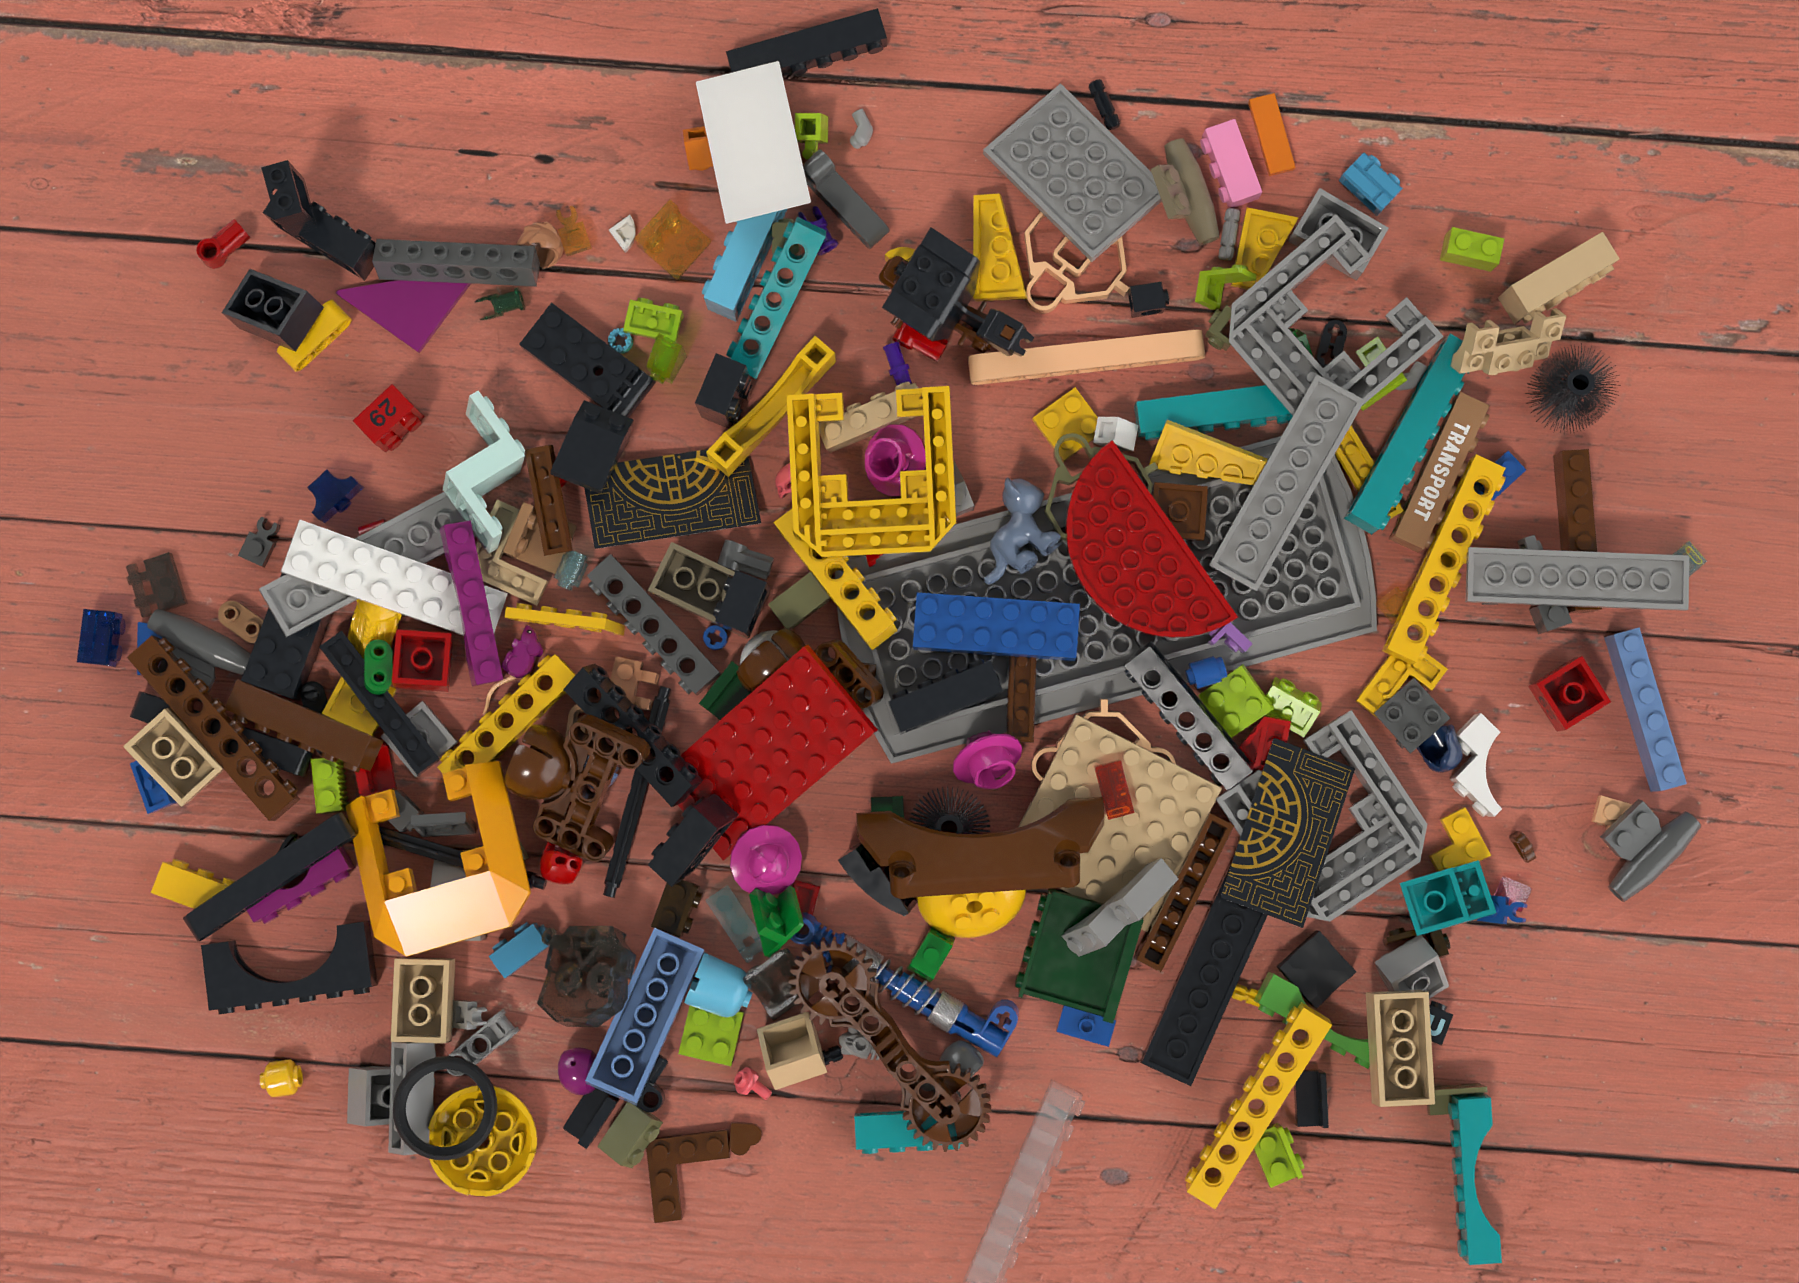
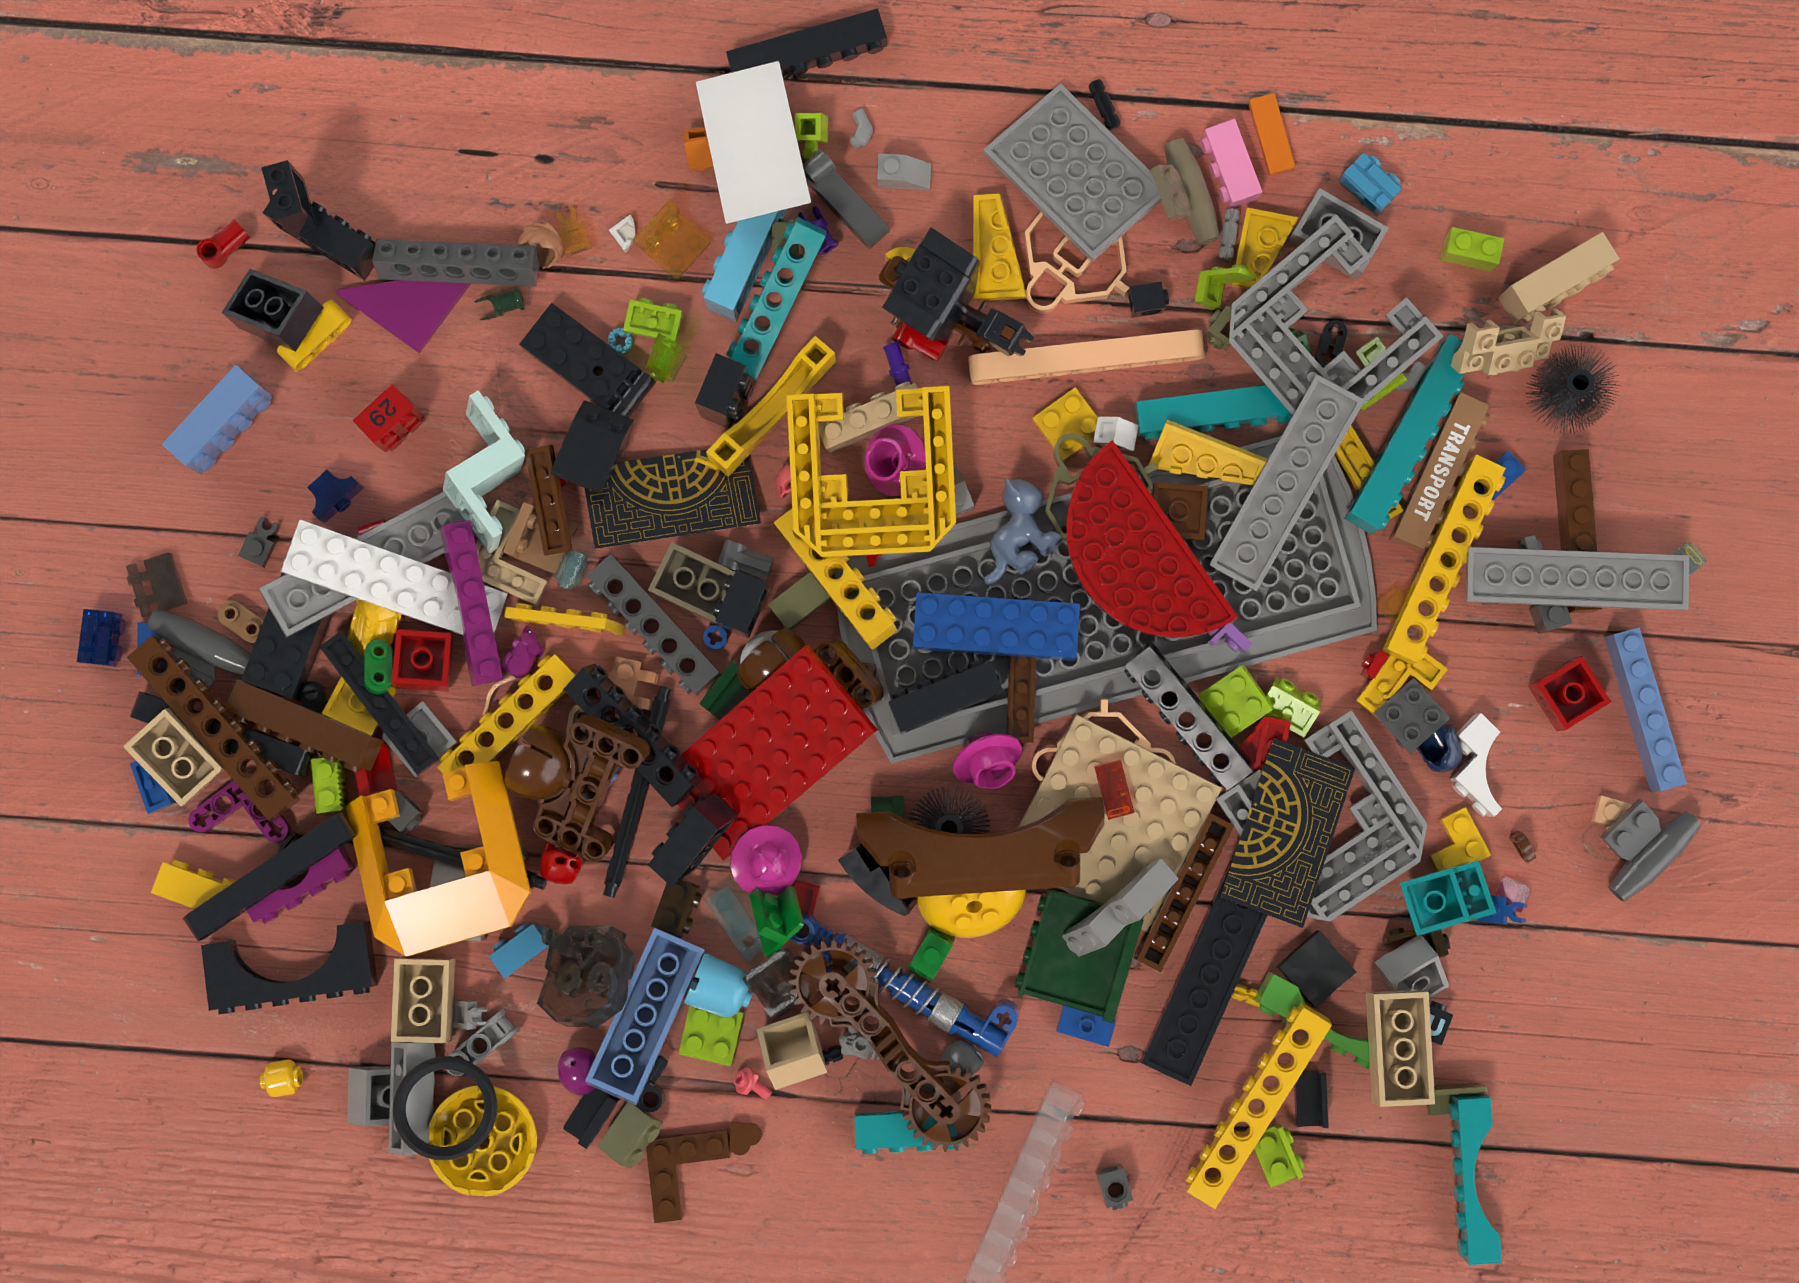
dark grey tile [411,812,476,837] -> none
blue brick [1185,656,1227,689] -> none
none -> medium blue brick [162,365,273,474]
none -> magenta beam [188,780,291,843]
none -> light grey slope [877,154,931,191]
none -> dark grey brick [1095,1165,1133,1210]
none -> red plate [1360,650,1389,680]

